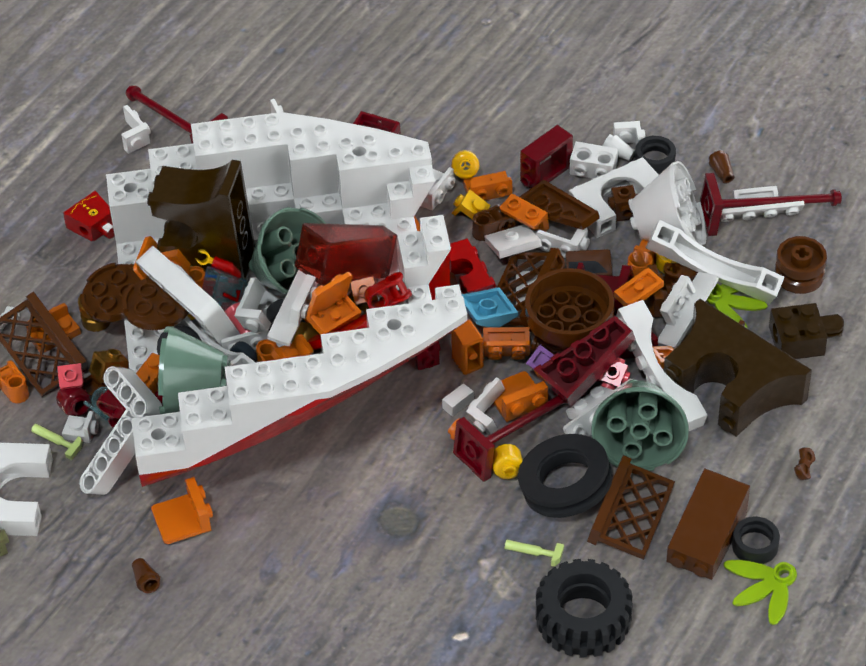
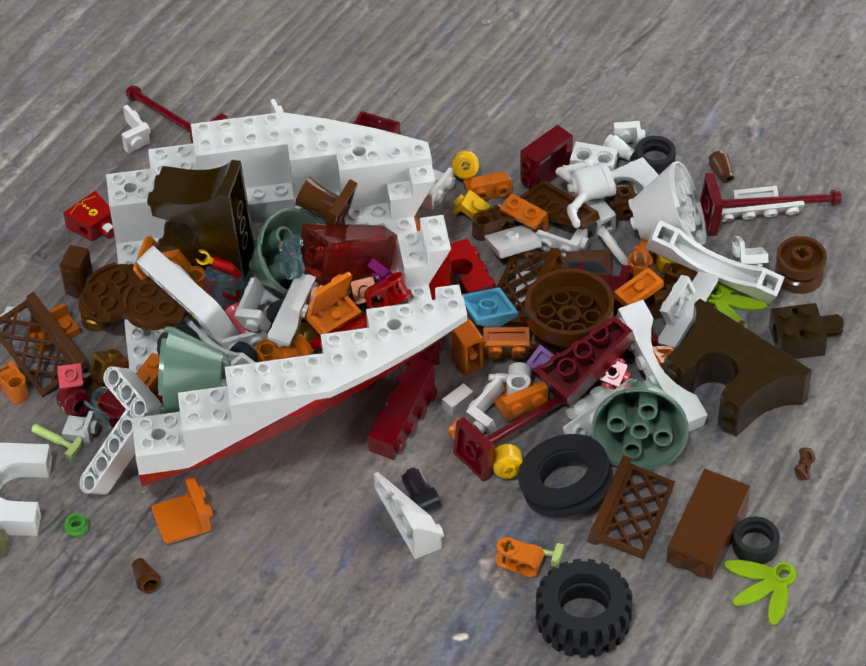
none -> reddish brown brick [59,245,93,297]
none -> bright green plate [64,513,89,537]
none -> clear light blue plate [278,235,305,279]
none -> reddish brown plant [295,177,358,241]
none -> magenta plate [367,259,398,288]
none -> dark red wedge [368,356,437,460]
none -> white wedge [374,472,444,559]
none -> black piece [402,467,441,512]
none -> white piece [488,362,532,395]
none -> orange piece [495,537,545,578]
none -> white piece [555,160,616,228]
none -> white piece [597,225,628,265]
none -> white bracket [731,236,769,267]

